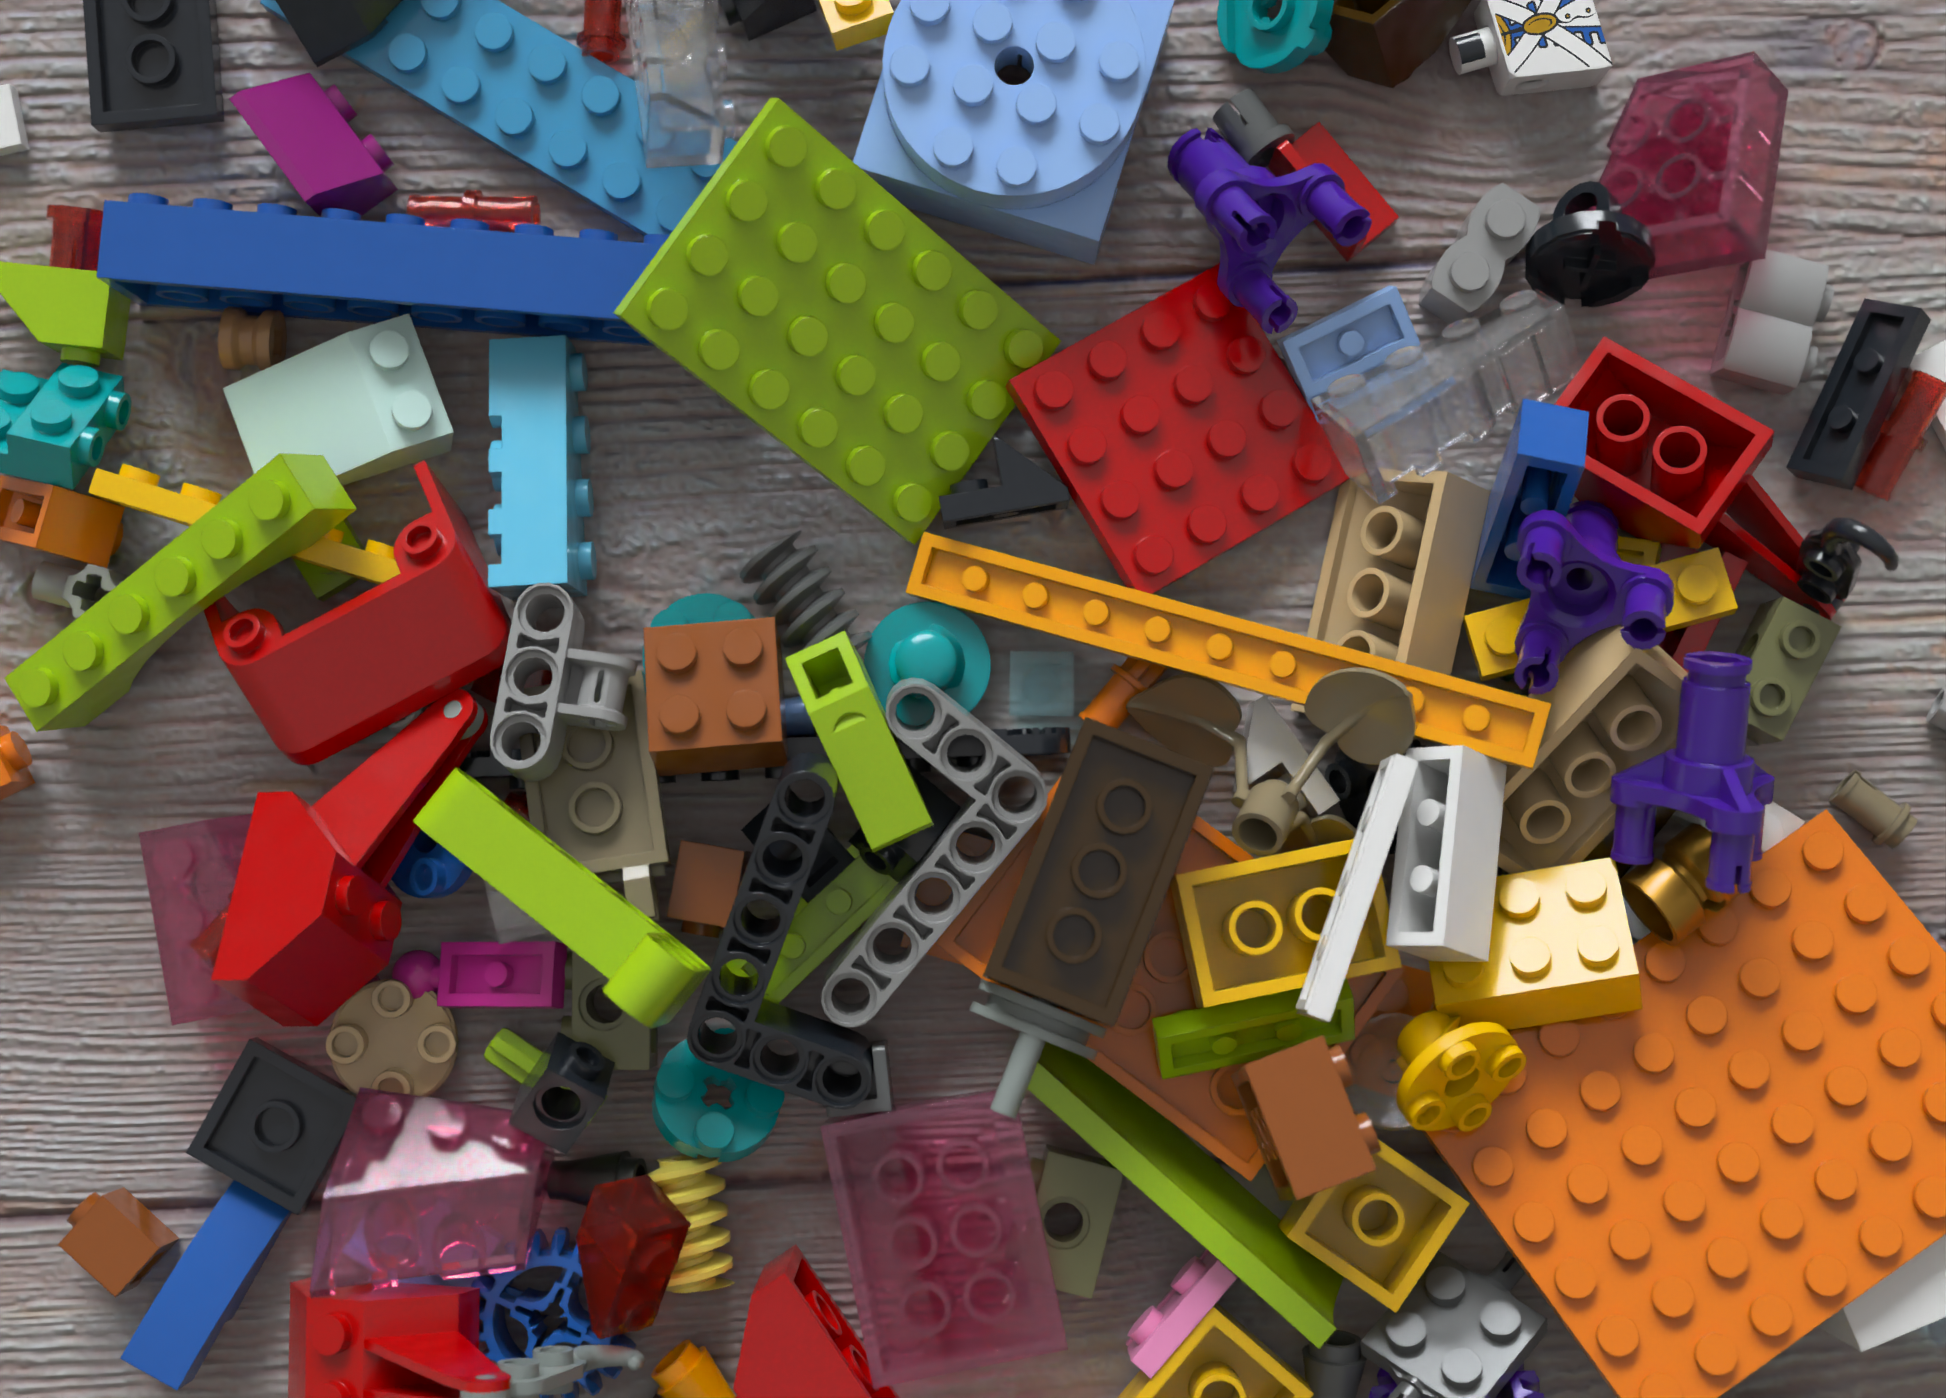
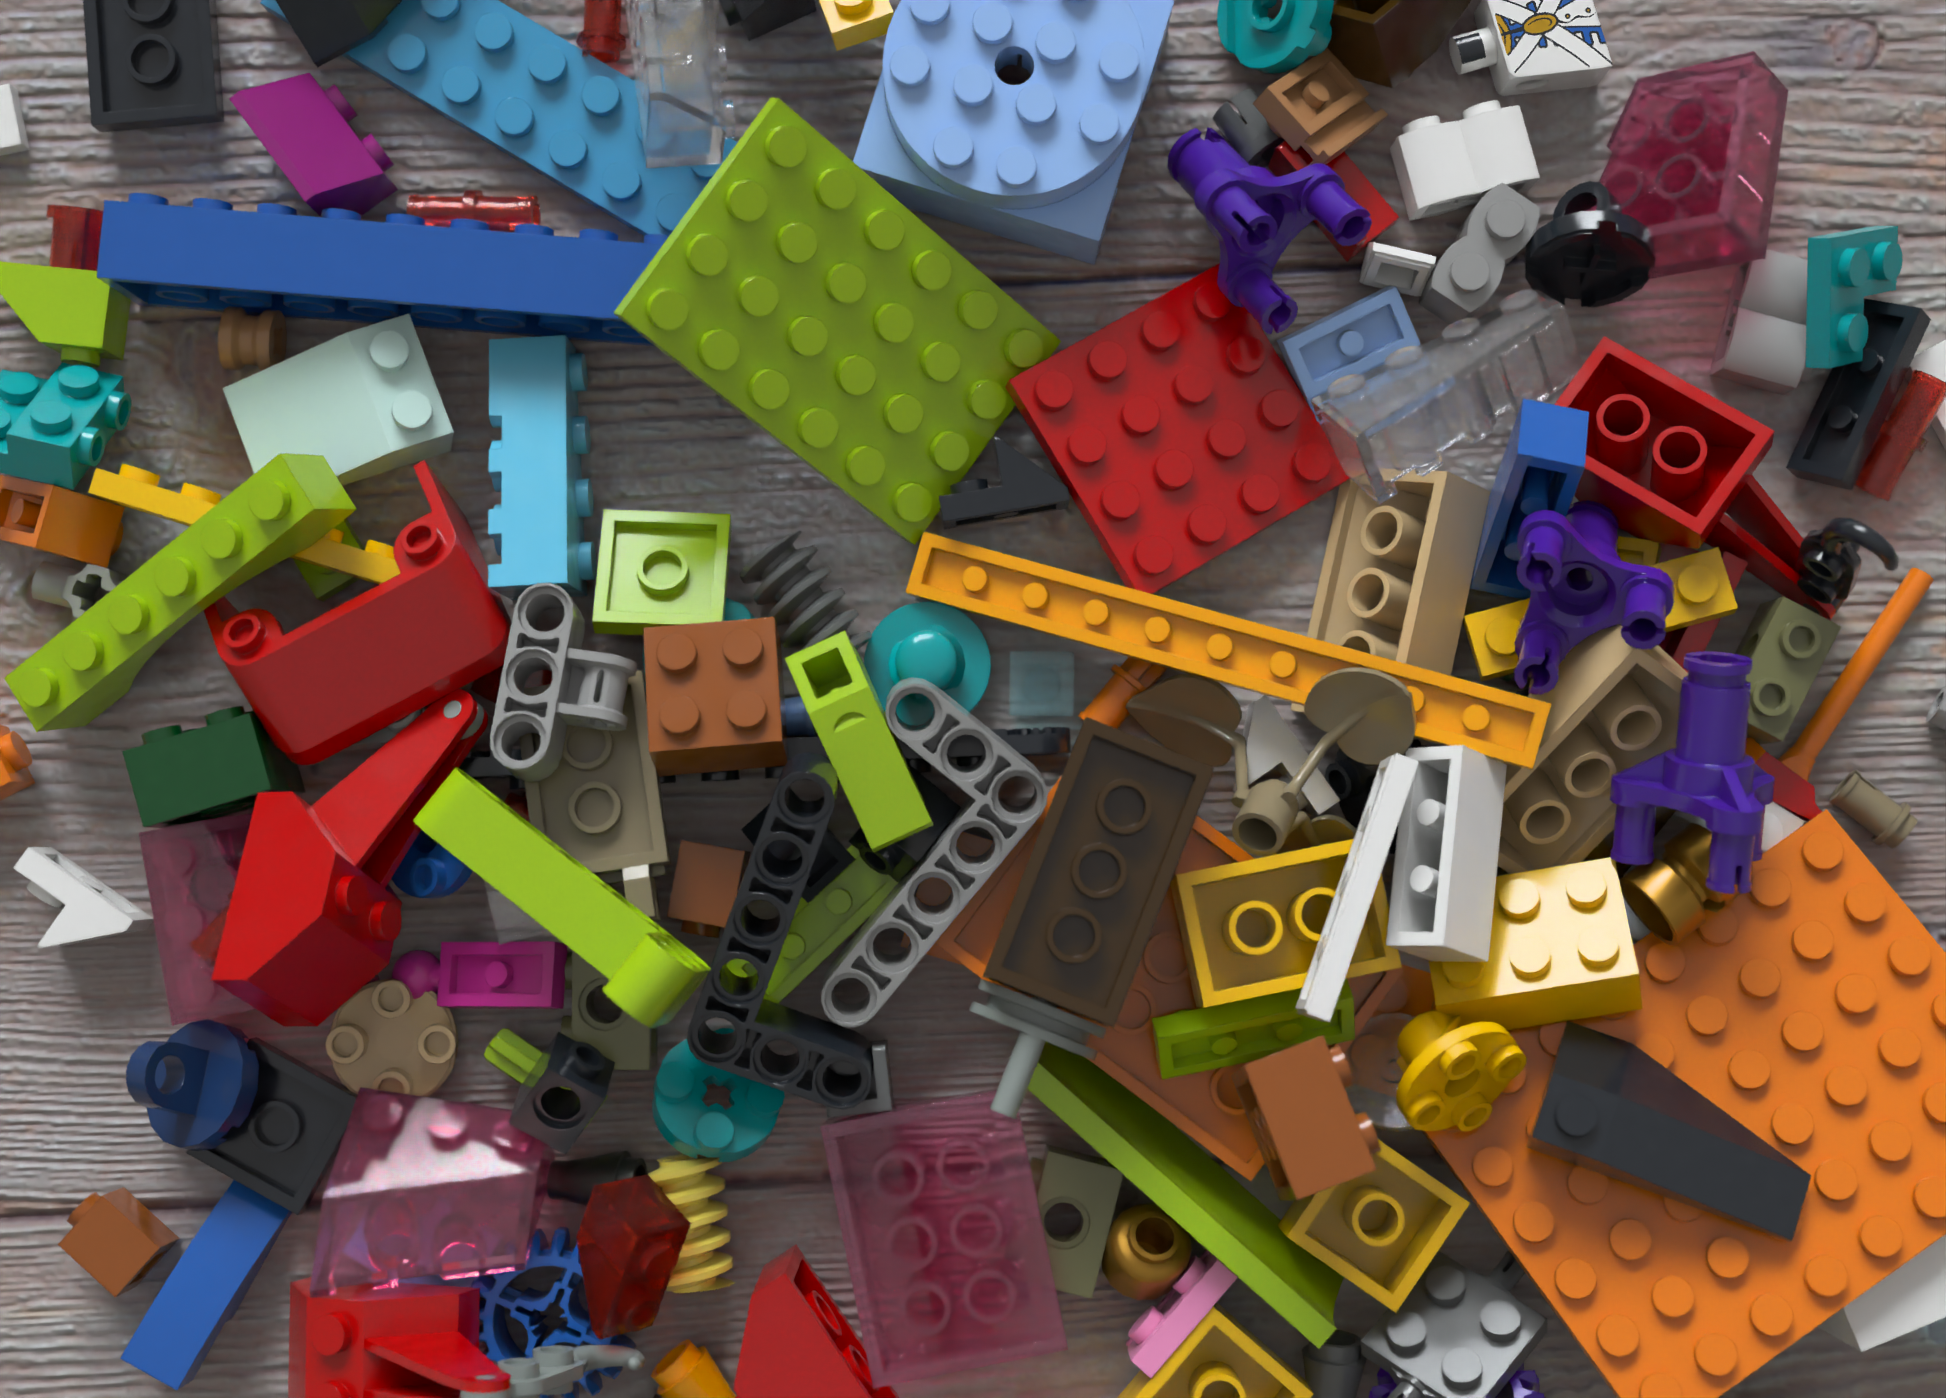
none -> white slope [14,847,154,949]
none -> dark green brick [122,706,306,829]
none -> dark blue tile [126,1019,259,1151]
none -> lime plate [592,509,732,635]
none -> pearl gold head [1101,1204,1192,1300]
none -> medium nougat plate [1252,48,1388,166]
none -> white slope [1359,242,1436,297]
none -> white brick [1390,100,1540,220]
none -> black wedge [1526,1021,1811,1241]
none -> orange piece [1745,567,1934,822]
none -> teal plate [1806,226,1903,369]

